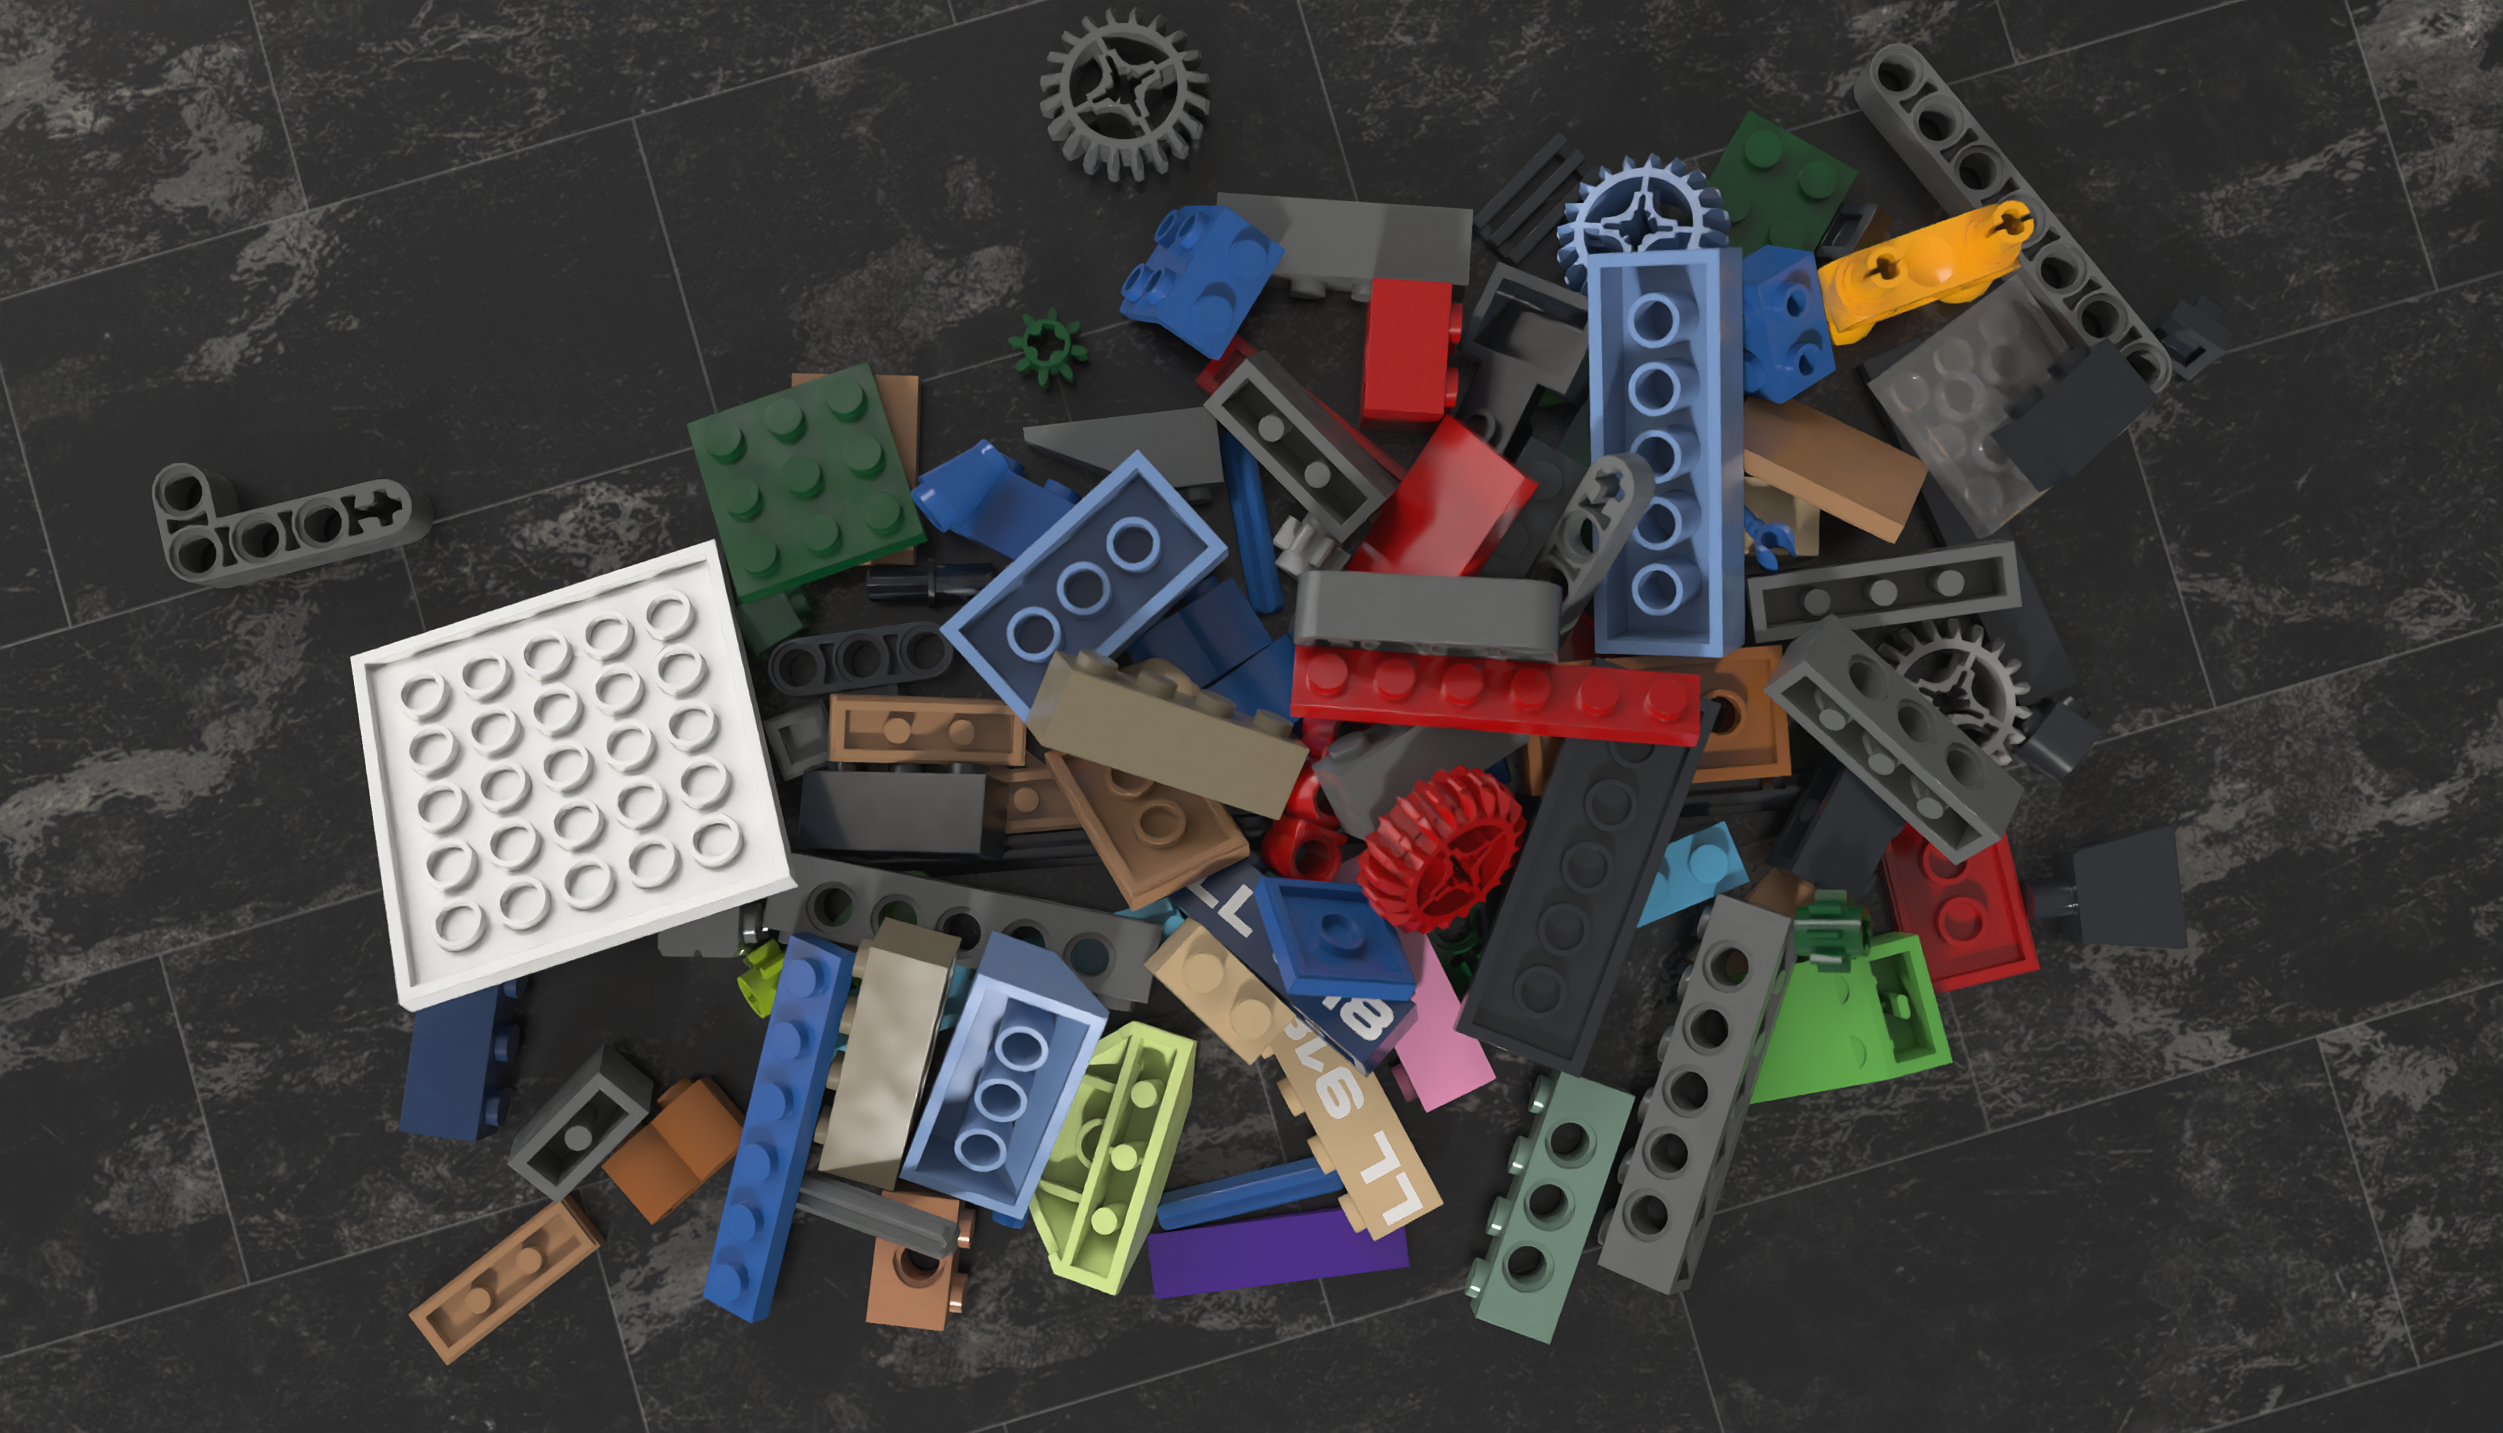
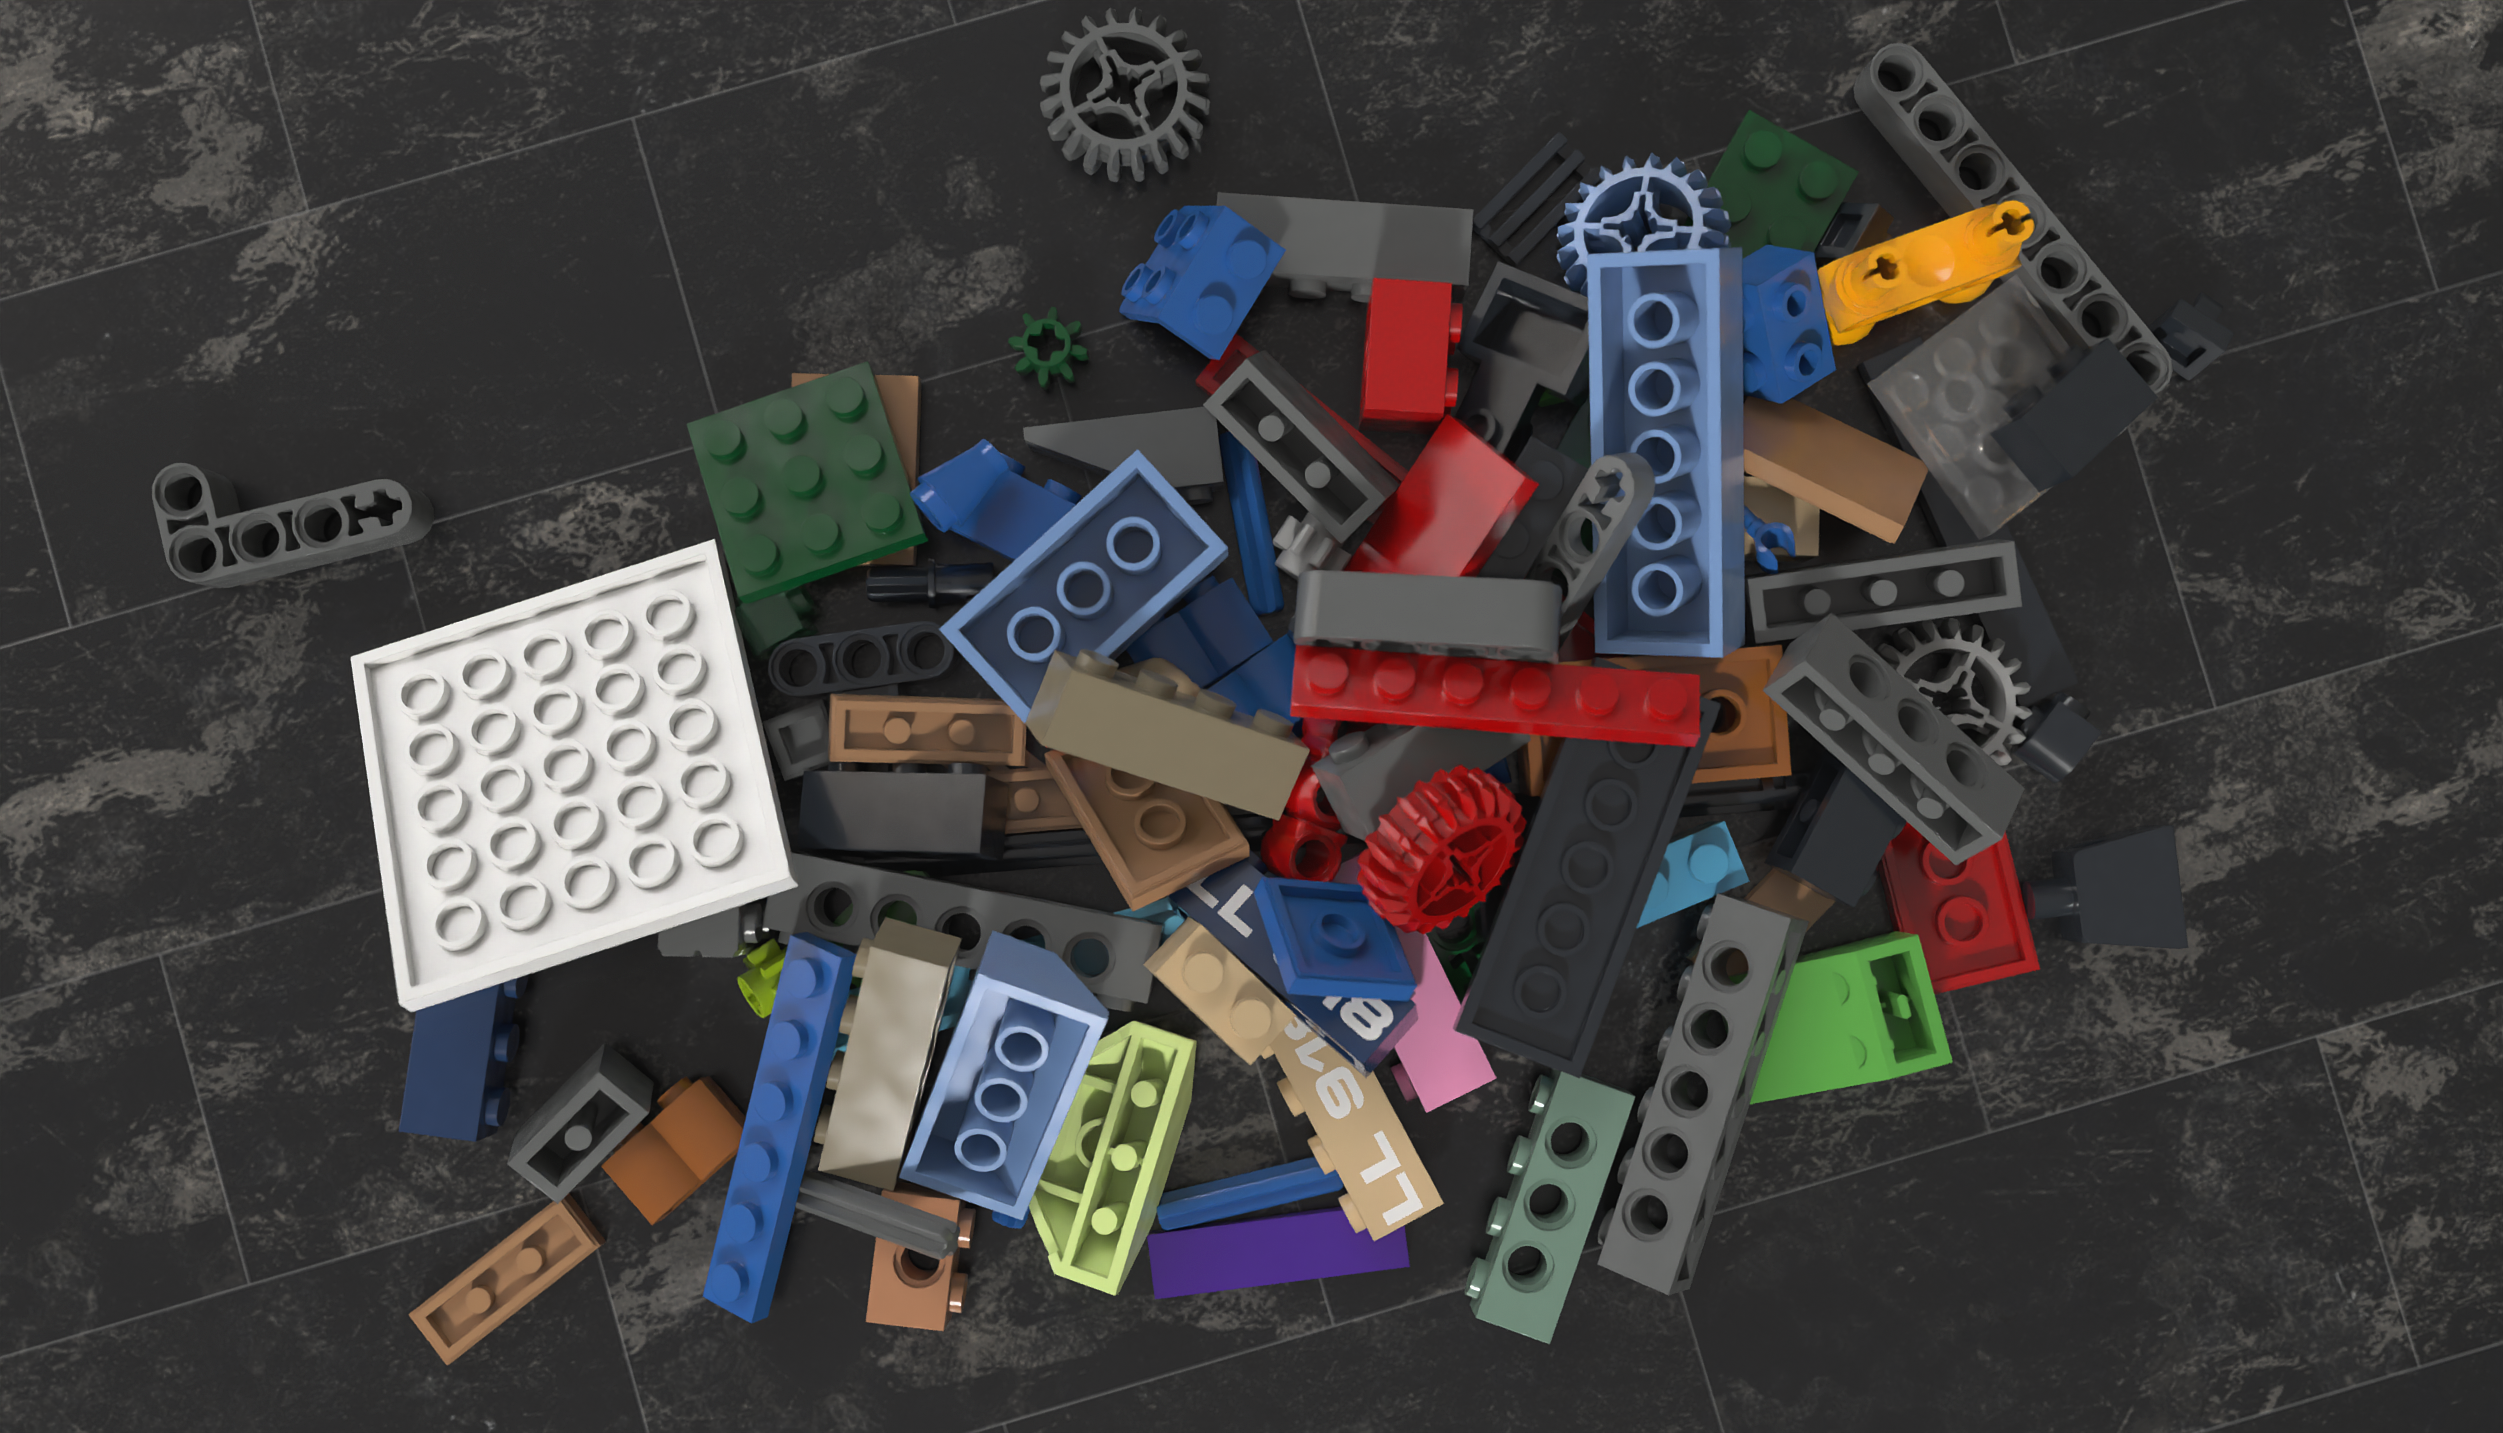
dark green gear [1793,890,1872,973] -> none

